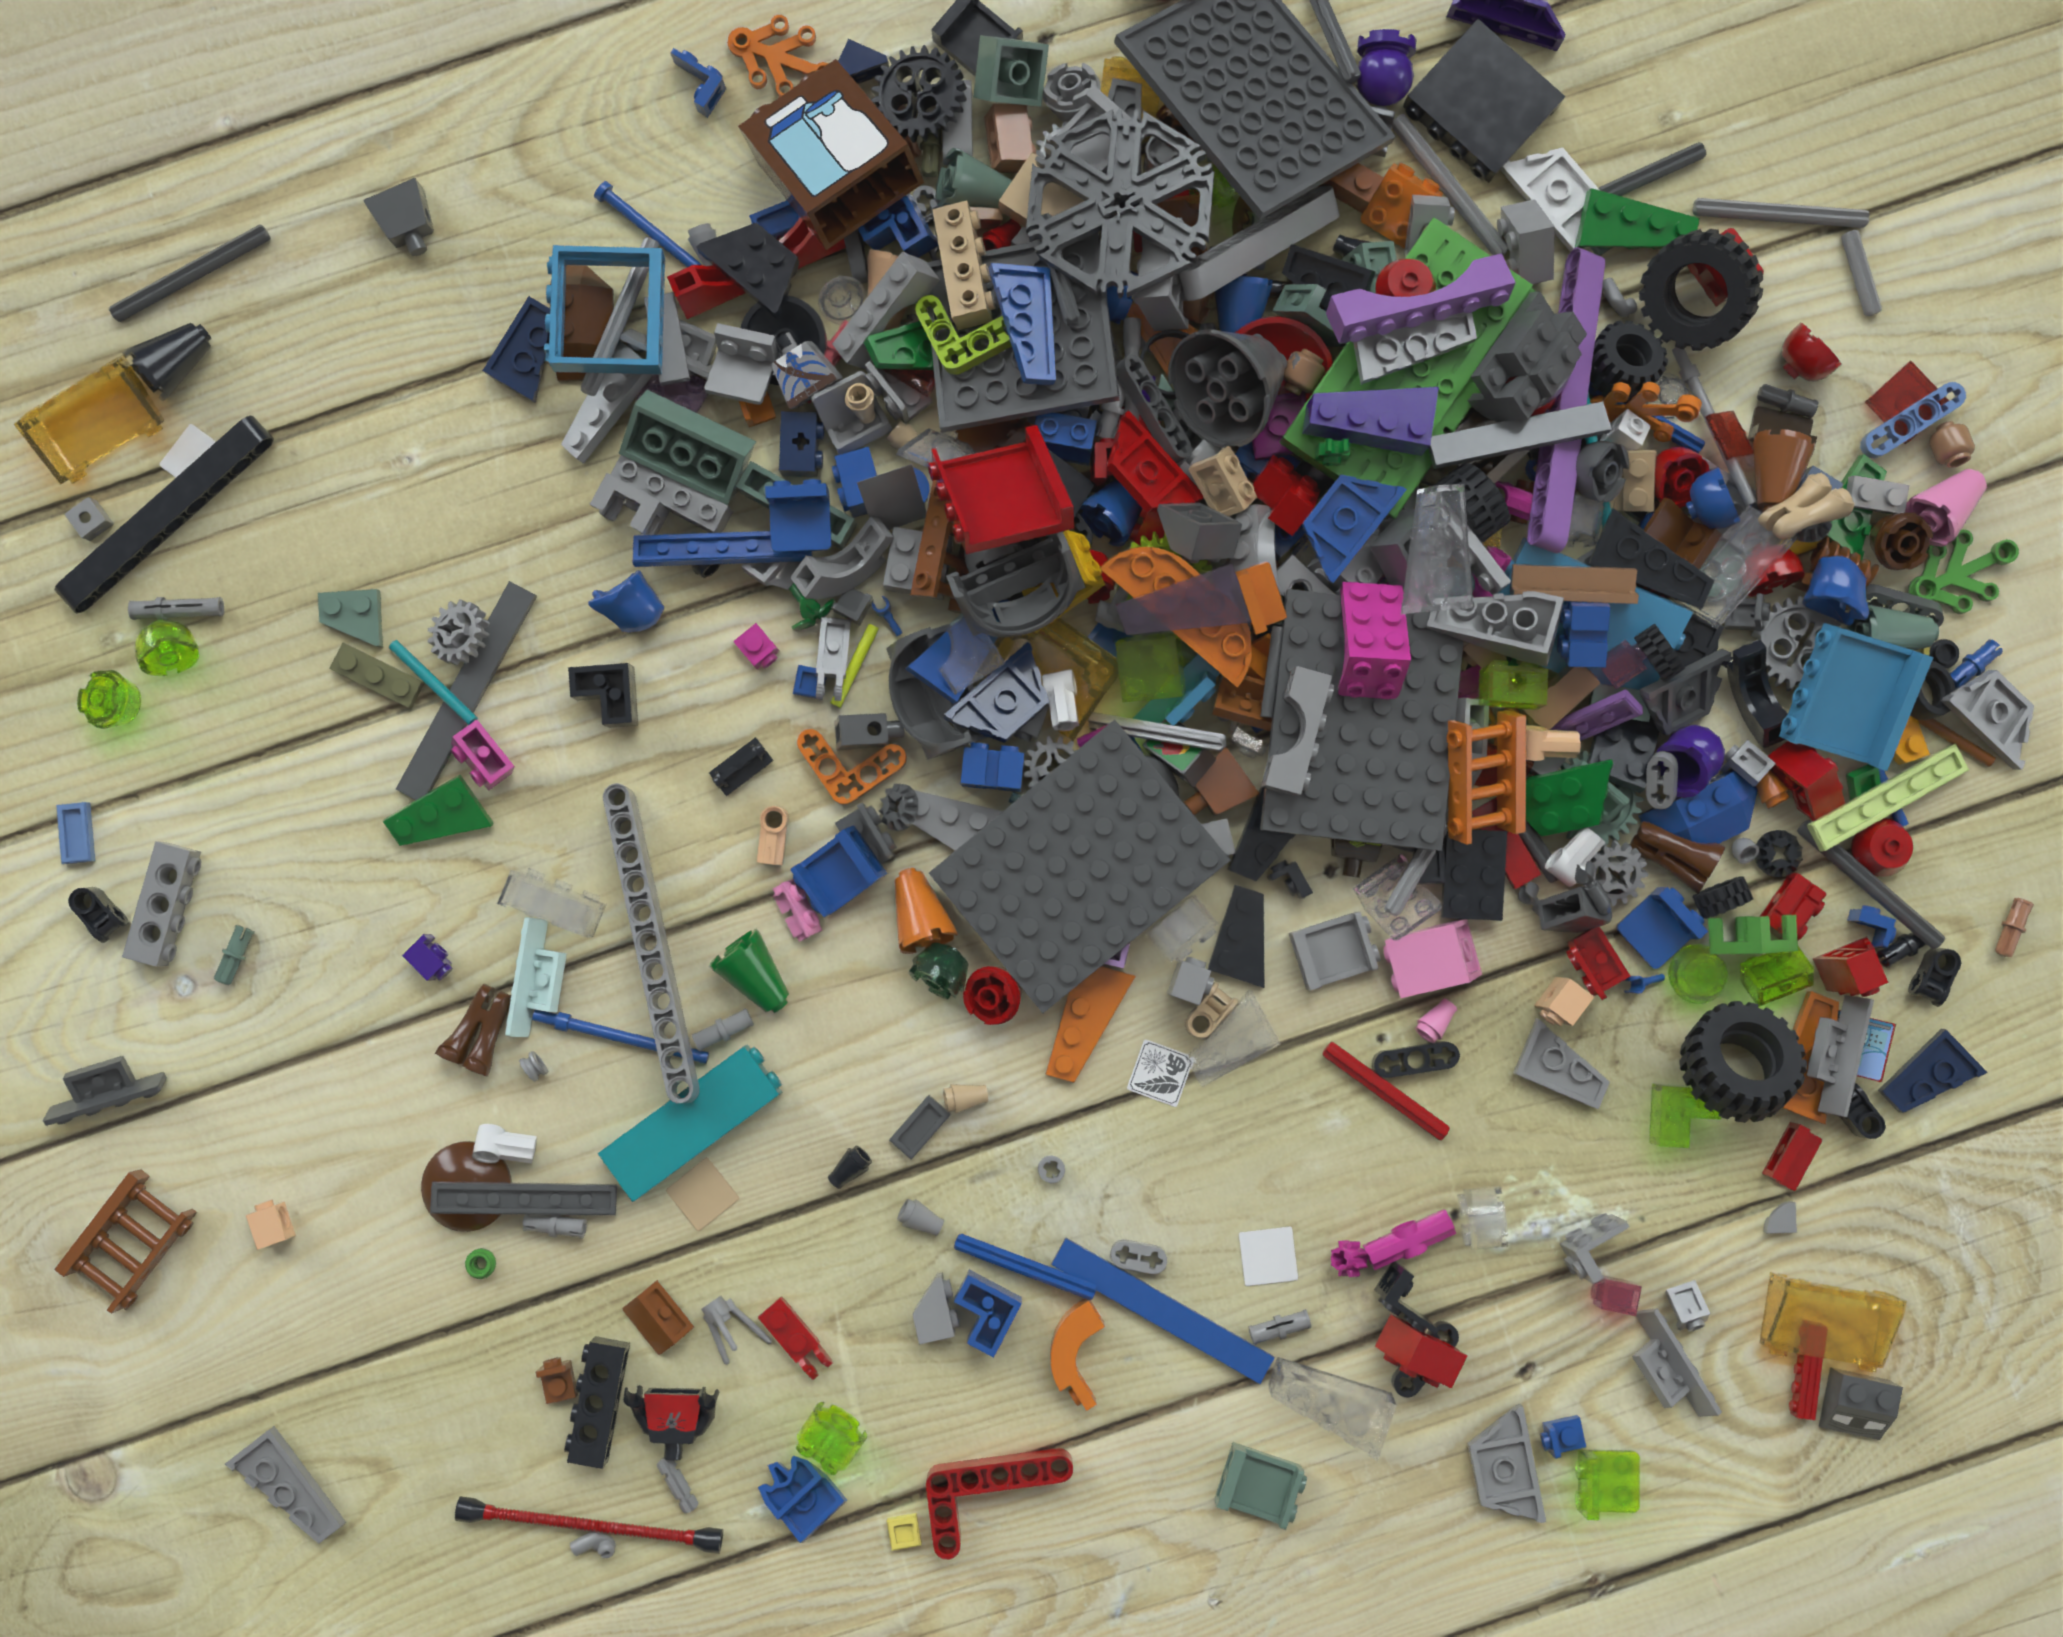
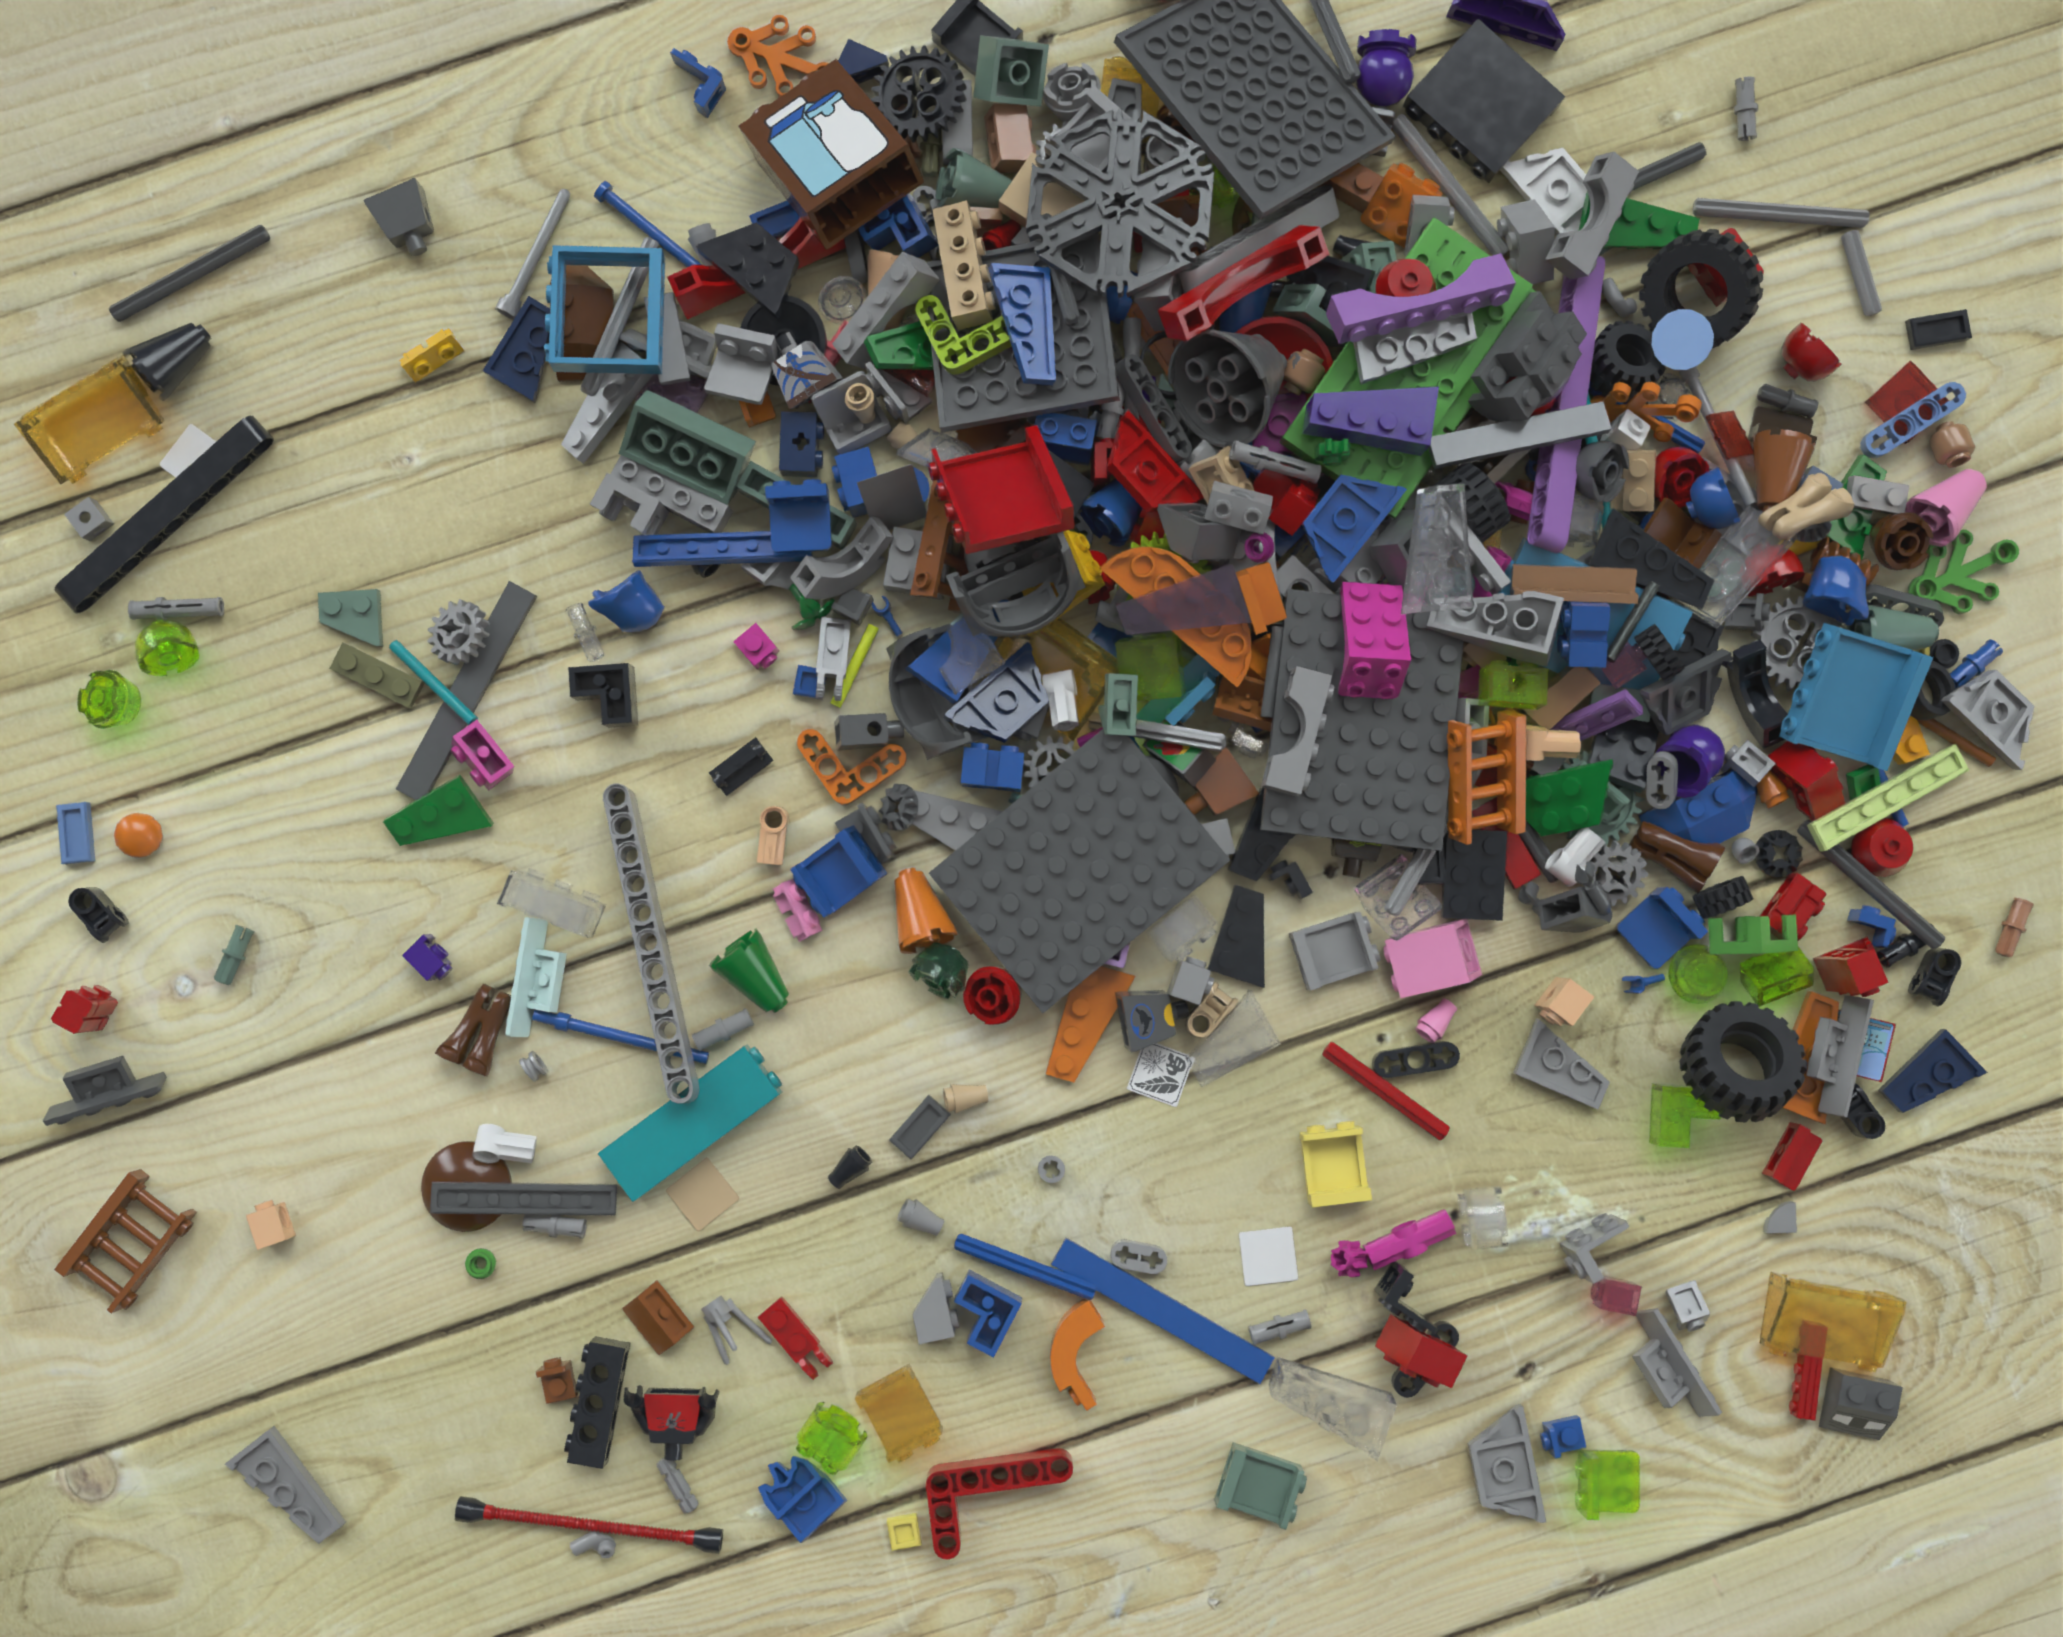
light grey brick [122,841,201,967] -> none
red bracket [1566,927,1631,1000] -> none
none -> red brick [51,985,118,1034]
none -> orange hair [114,813,163,858]
none -> yellow hinge [399,328,464,383]
none -> light grey piece [495,189,570,320]
none -> clear axle [565,603,604,662]
none -> clear yellow panel [854,1364,943,1463]
none -> sand green slope [1098,673,1138,736]
none -> dark grey torso [1115,990,1189,1052]
none -> red arch [1158,225,1330,341]
none -> light grey brick [1204,481,1273,534]
none -> light grey pin [1229,440,1321,484]
none -> magenta plate [1244,532,1274,563]
none -> light yellow panel [1300,1121,1372,1208]
none -> light grey arch [1545,152,1639,279]
none -> pearl dark grey bar [1607,581,1660,663]
none -> light blue tile [1651,309,1714,370]
none -> light grey pin [1734,76,1758,141]
none -> black tile [1905,309,1972,350]

